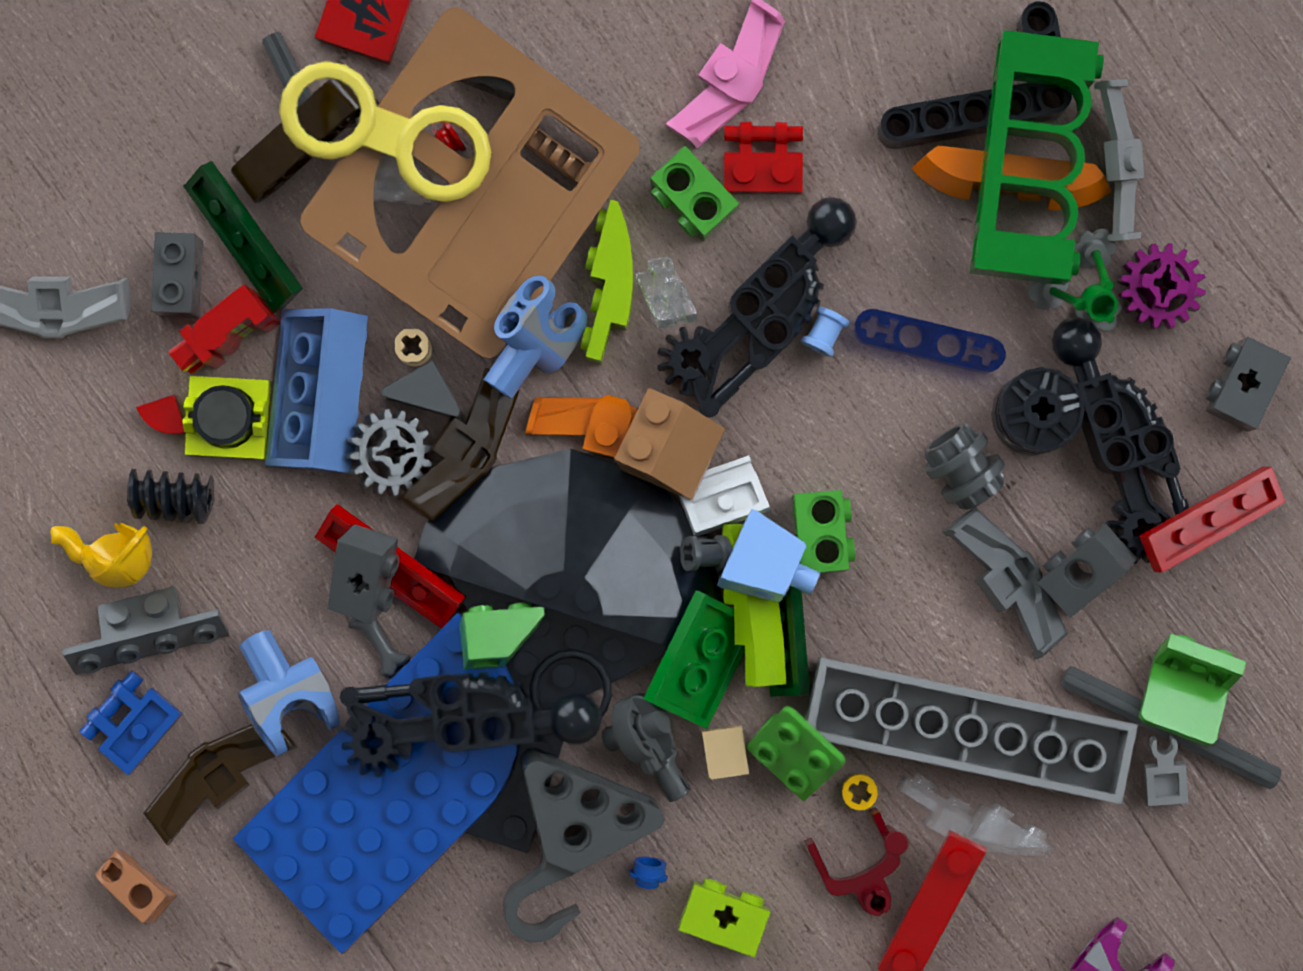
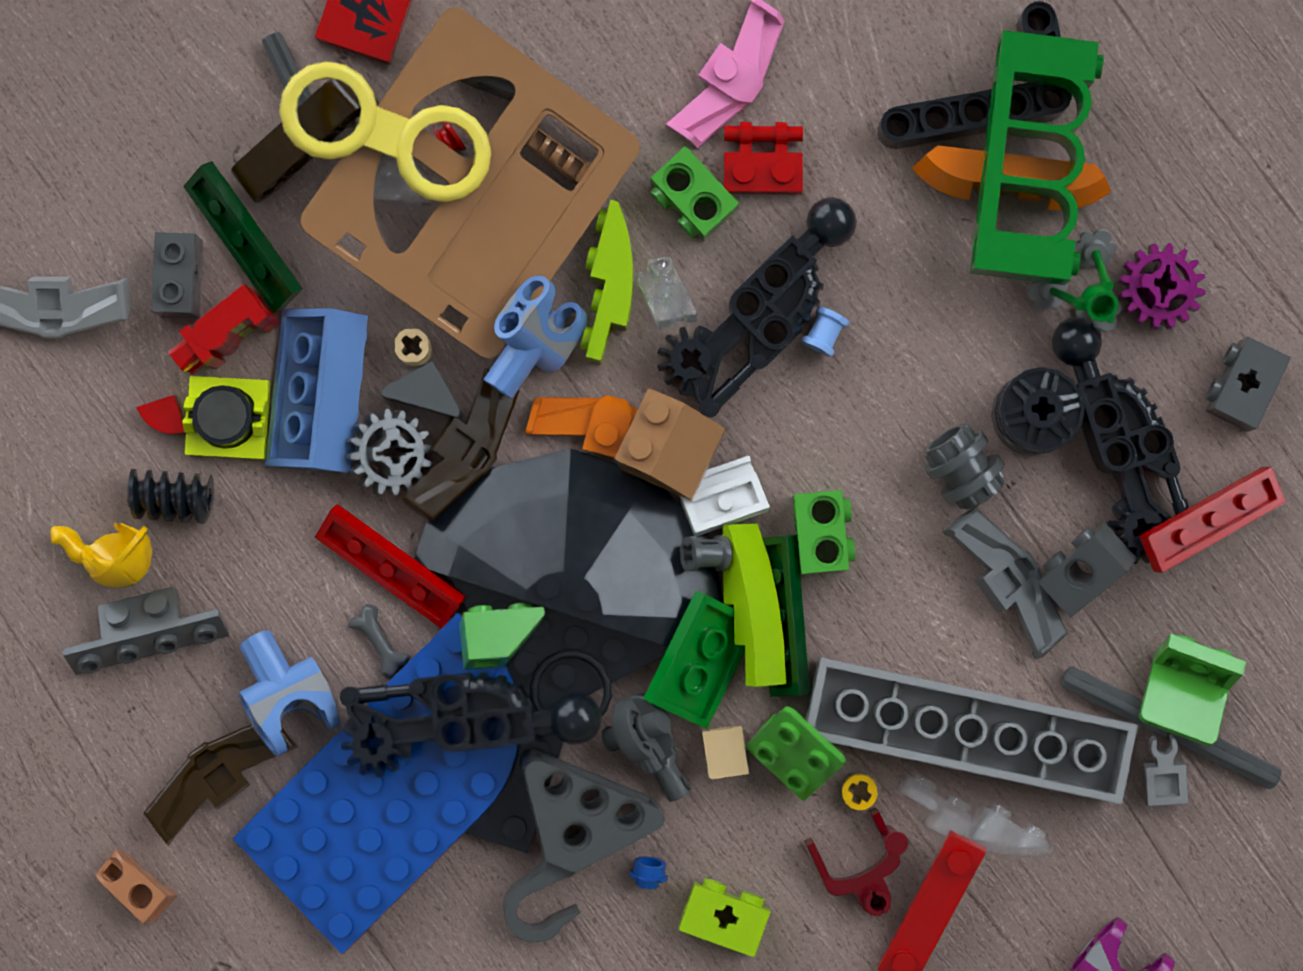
blue plate [79,670,183,775] -> none
dark grey brick [327,524,400,624] -> none
light blue torso [717,509,820,602] -> none
clear blue beam [853,309,1006,373] -> none
light grey plate [1094,79,1145,241] -> none

